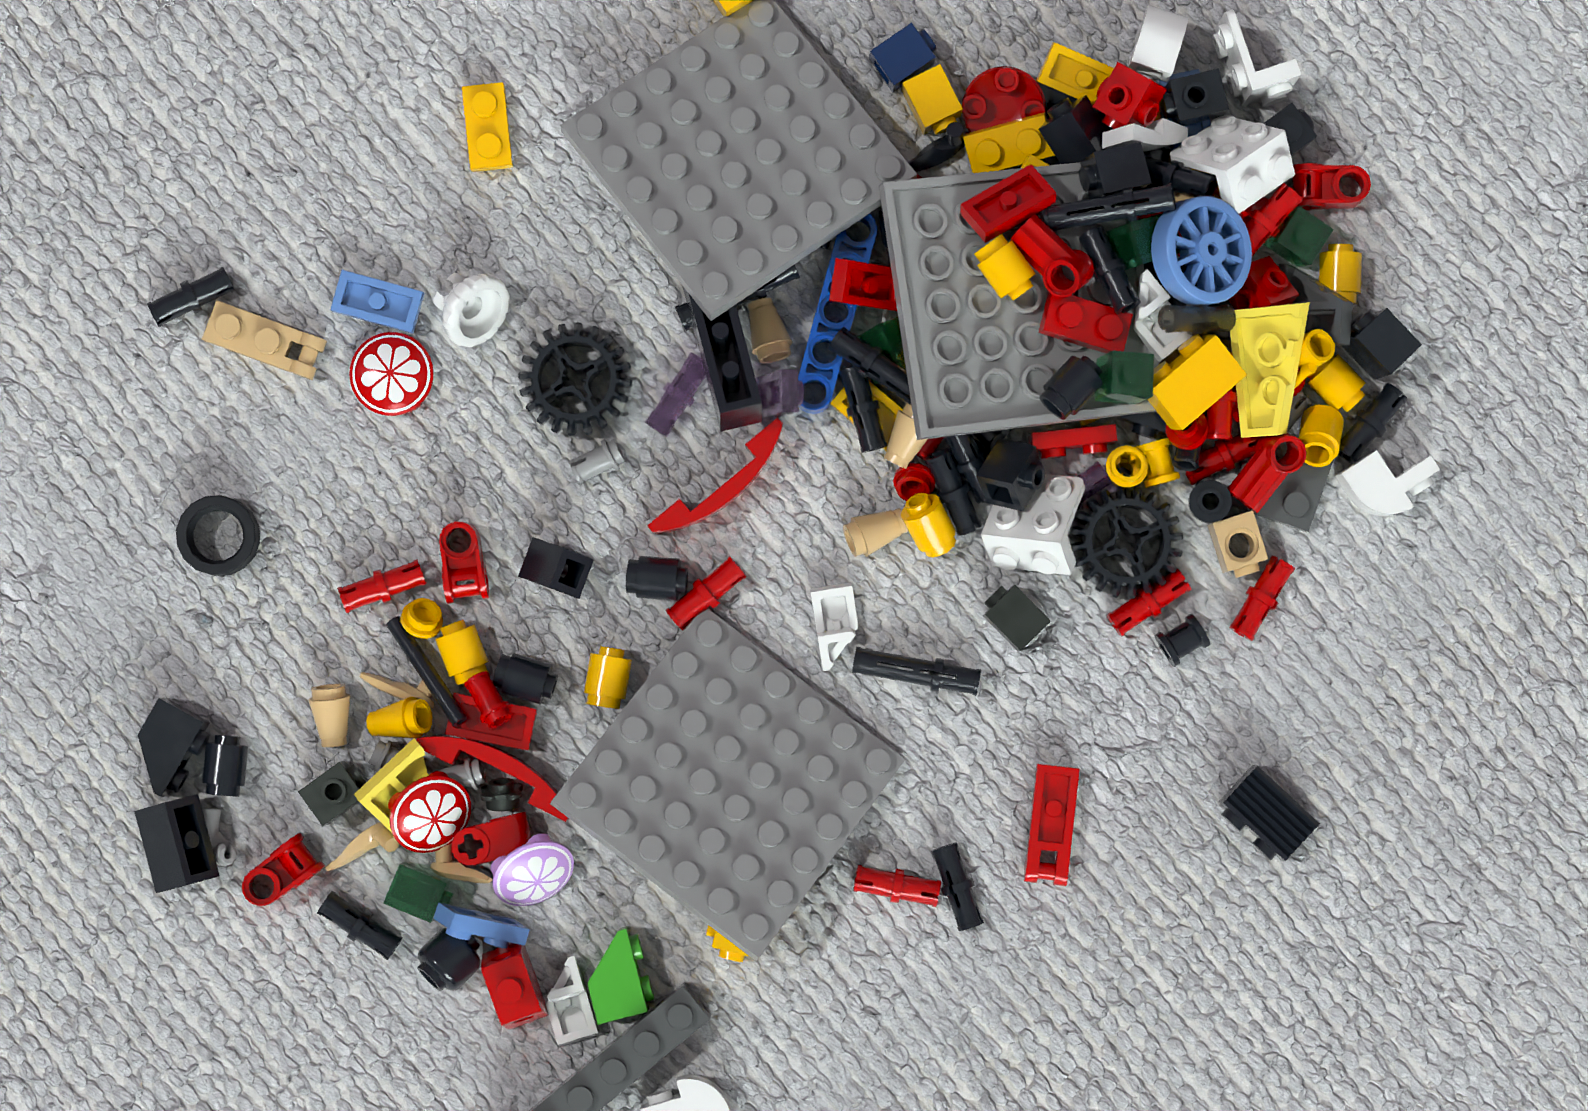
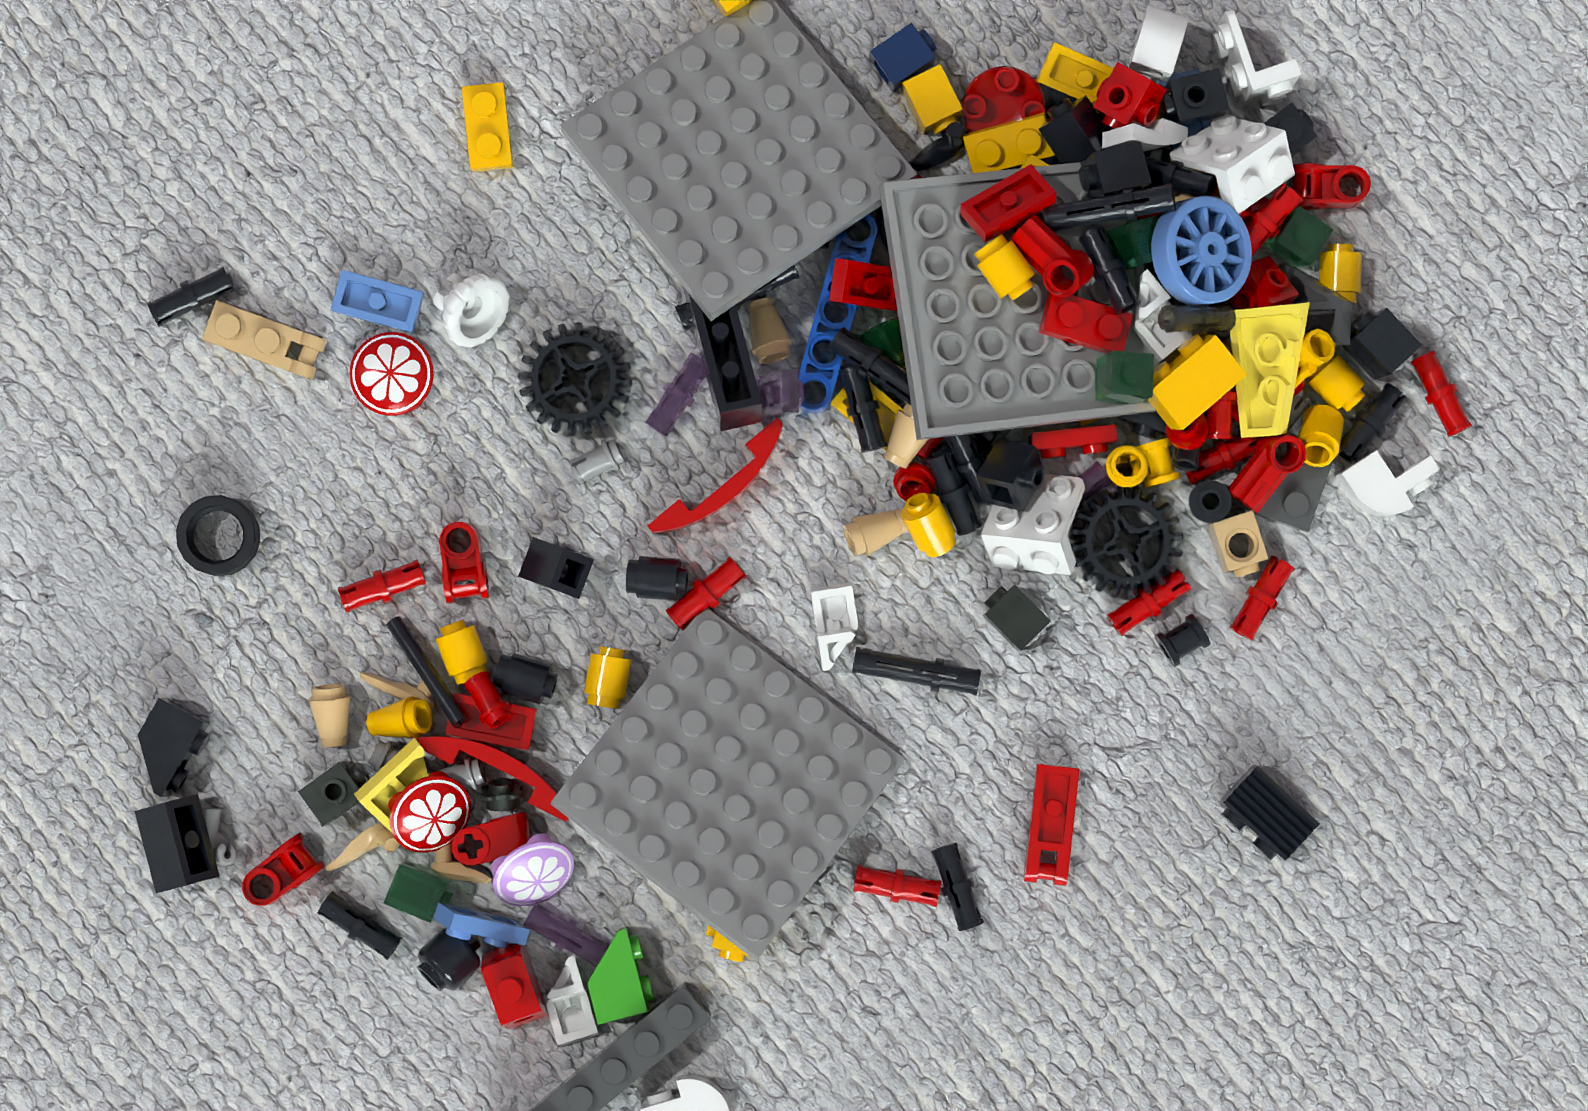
black brick [202,735,248,797] -> none
yellow plate [400,598,443,639] -> none
black brick [1039,356,1103,420] -> none
none -> clear purple pin [523,902,609,968]
none -> red pin [1411,350,1472,437]

